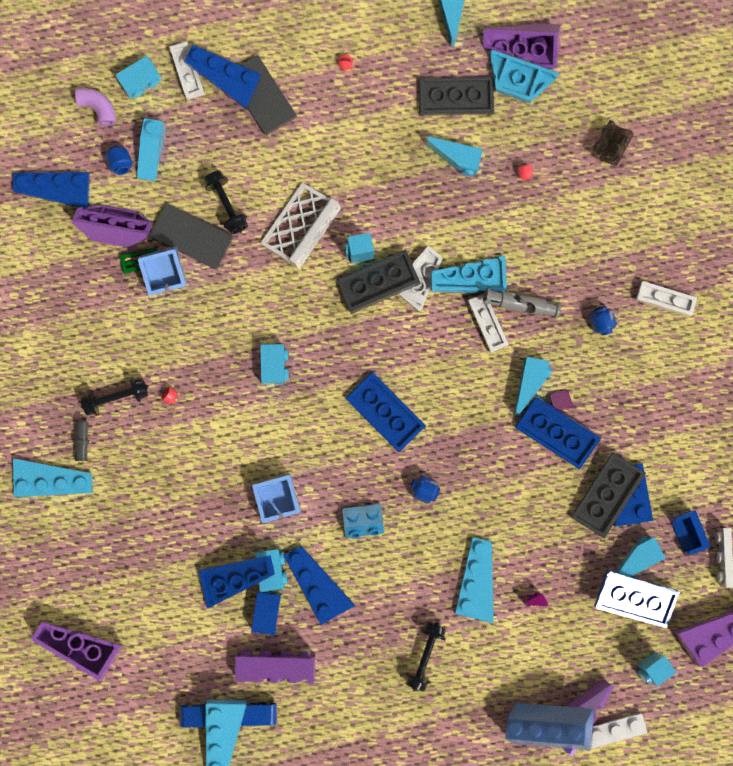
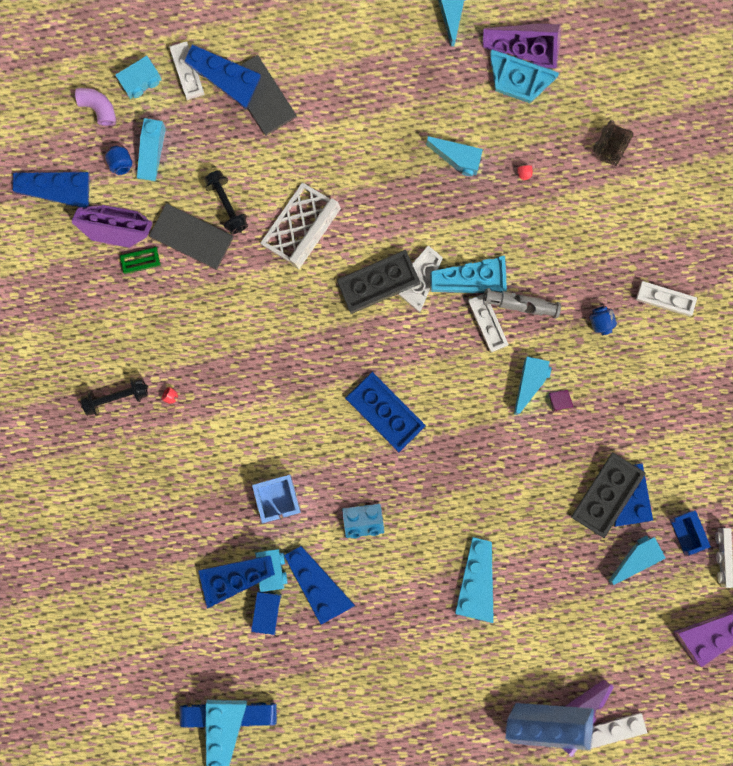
medium azure wing [13,458,93,497] -> none
medium lavender wedge [31,622,123,681] -> none
dark grey pin [74,422,90,461] -> none
light blue piece [138,246,187,296] -> none
medium lavender wedge [235,651,316,684] -> none
medium azure brick [261,344,289,385] -> none
coral hinge [338,54,353,70] -> none
medium azure brick [345,233,374,264] -> none
black piece [406,622,446,691] -> none
blue head [410,475,440,504] -> none
dark grey tile [419,77,494,116] -> none
blue tile [515,395,602,469] -> none
magenta slope [523,592,549,606] -> none
tile [594,569,680,628] -> none
medium azure brick [637,652,677,686] -> none

